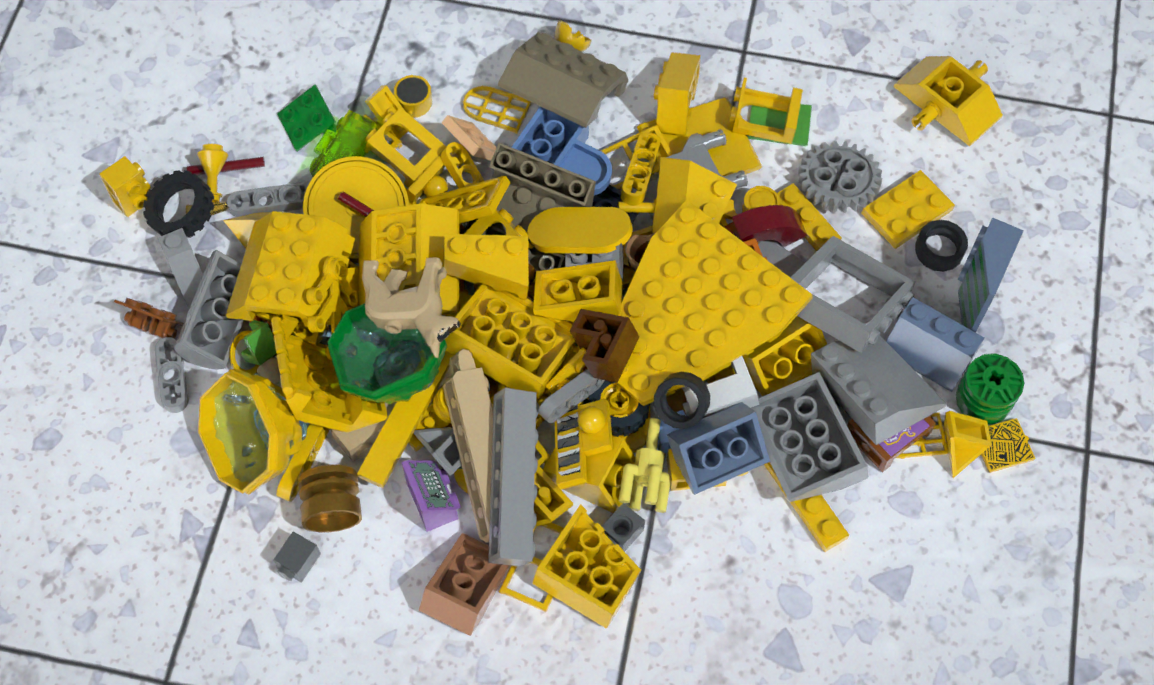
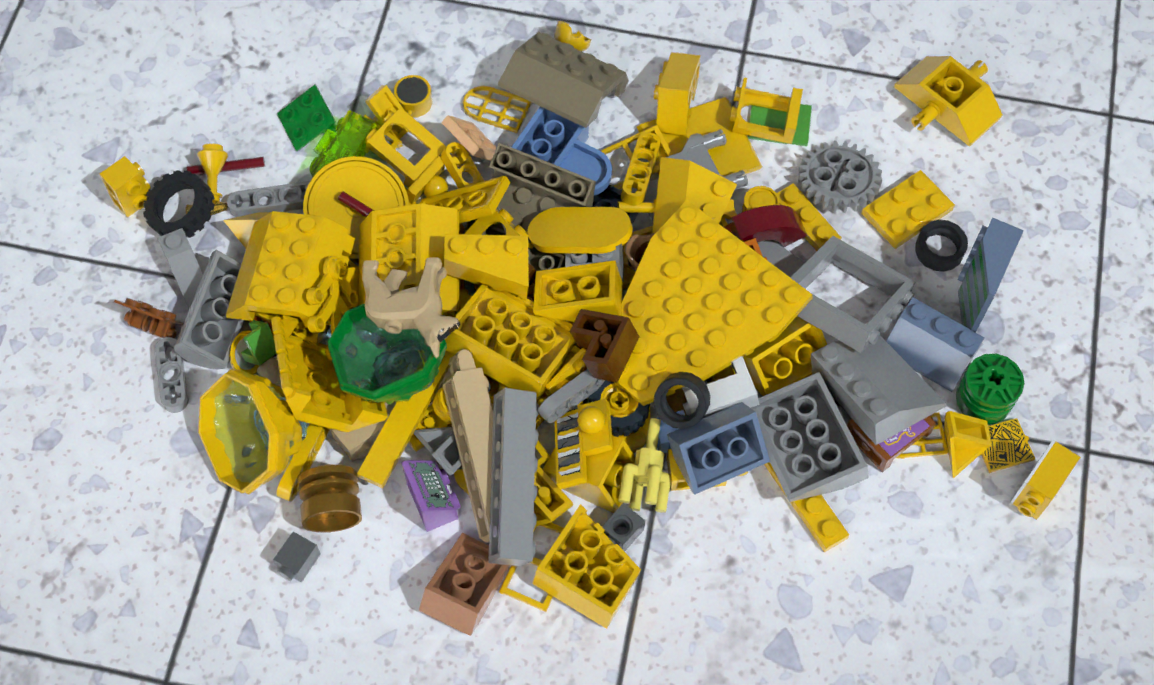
none -> yellow piece [1010,440,1081,520]

